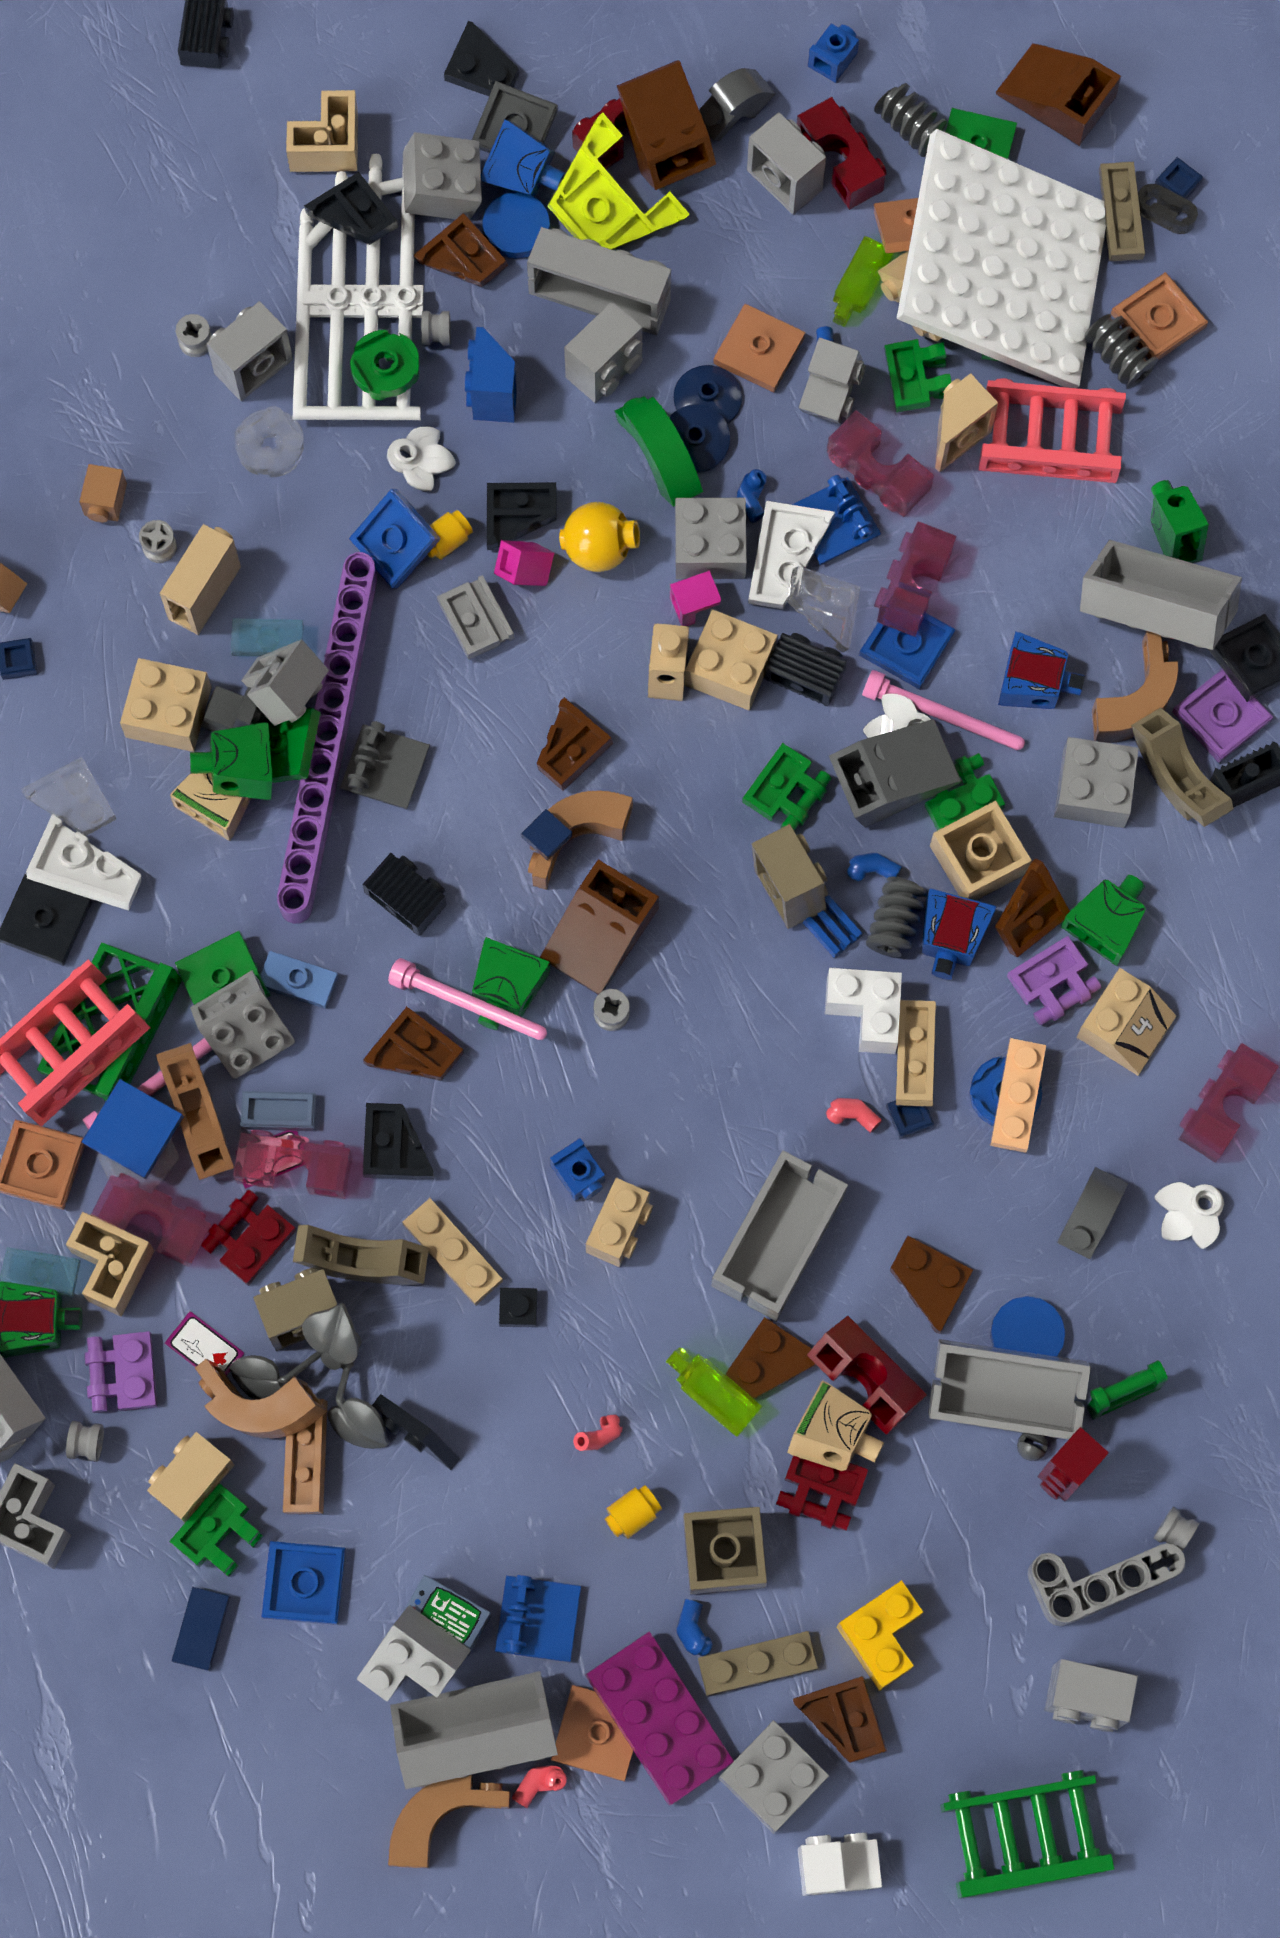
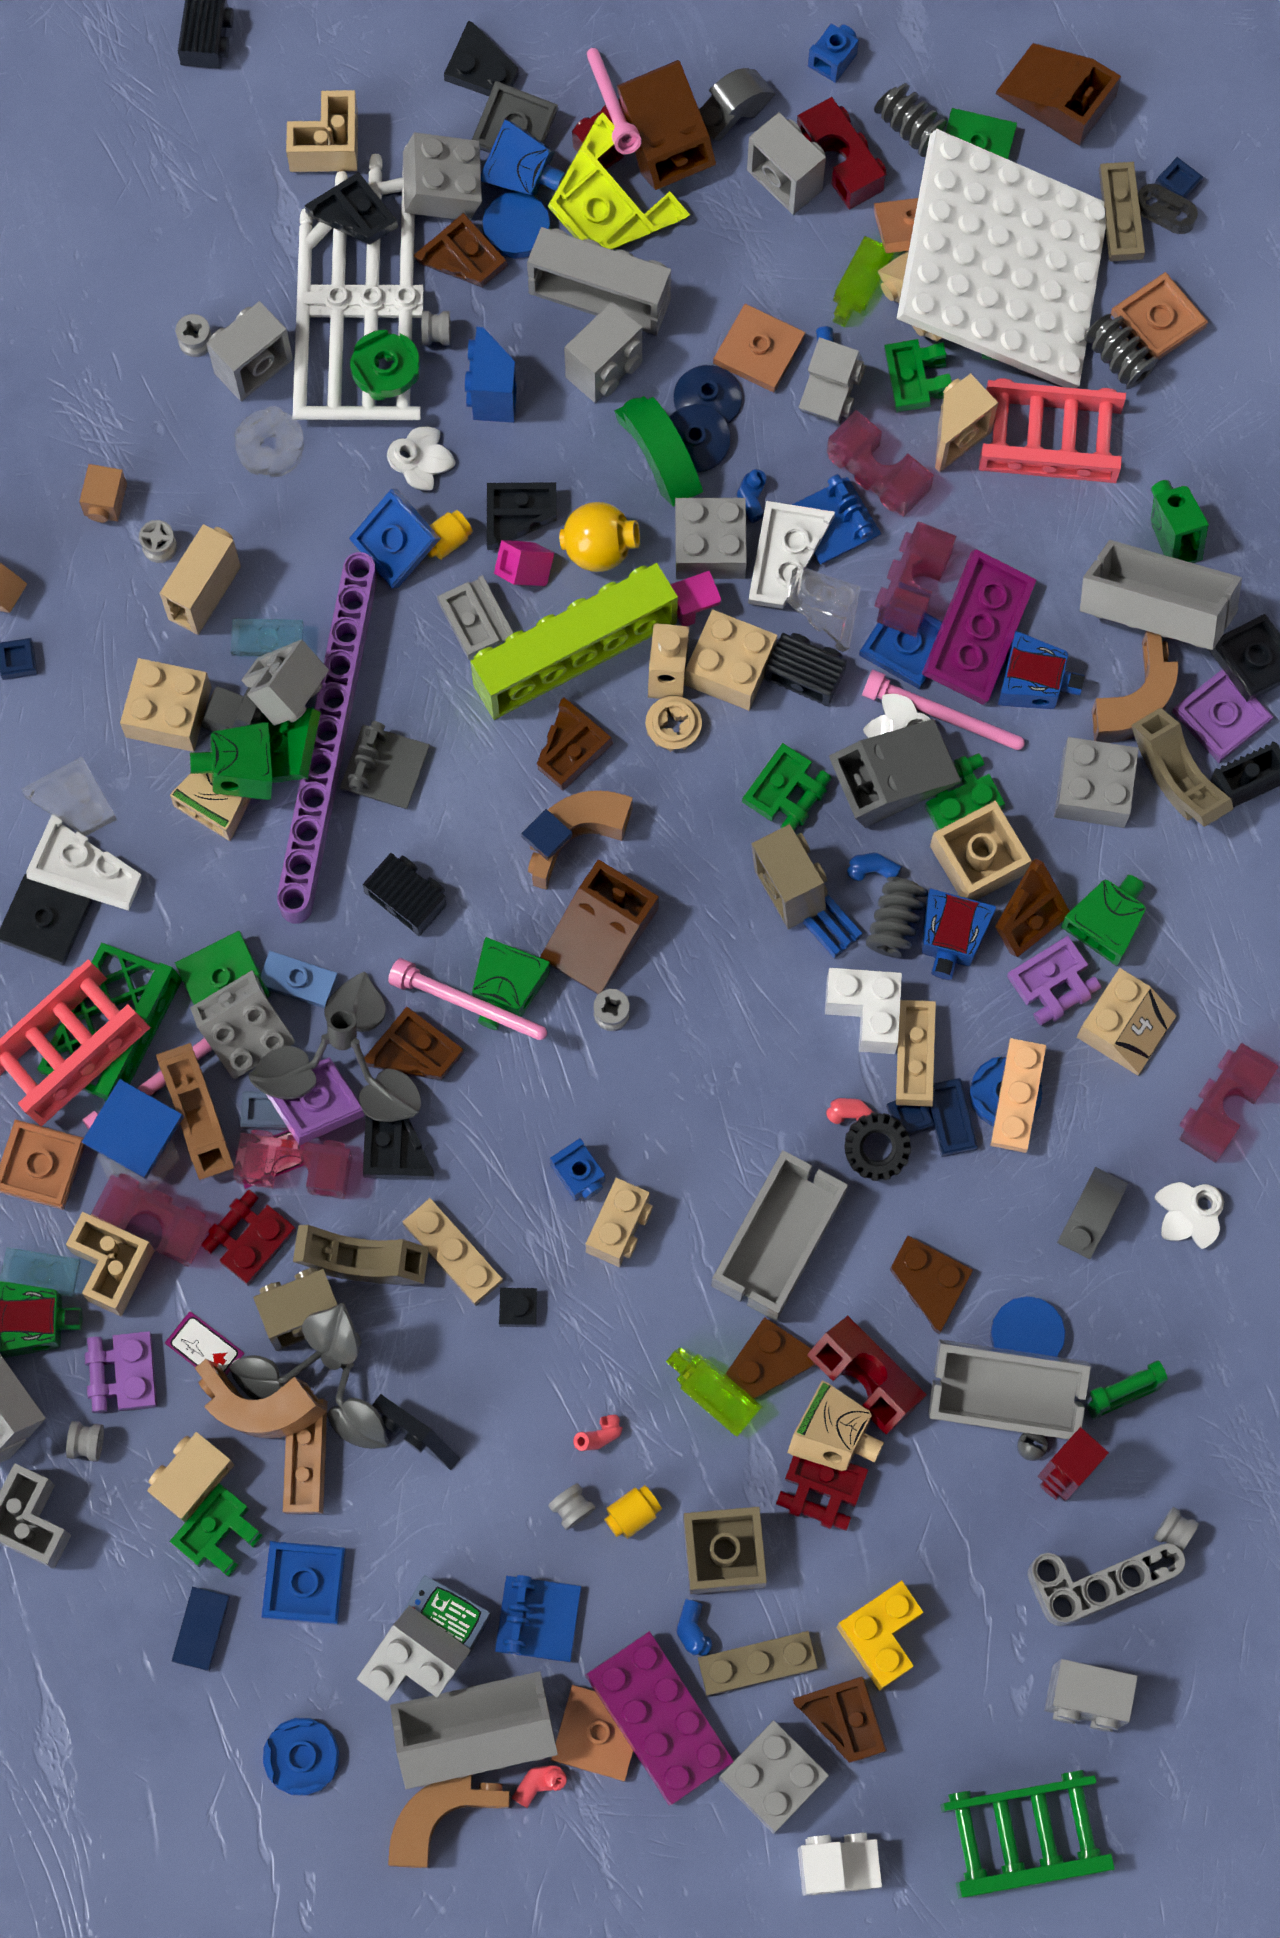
none -> dark grey plant [249,972,421,1122]
none -> blue tile [263,1718,340,1796]
none -> medium lavender tile [266,1057,364,1146]
none -> lime brick [470,563,678,720]
none -> light grey wheel [548,1483,596,1530]
none -> bright pink piece [587,48,641,154]
none -> tan gear [645,696,702,752]
none -> black tyre [844,1112,911,1181]
none -> magenta plate [922,549,1036,705]
none -> dark blue tile [929,1078,978,1157]

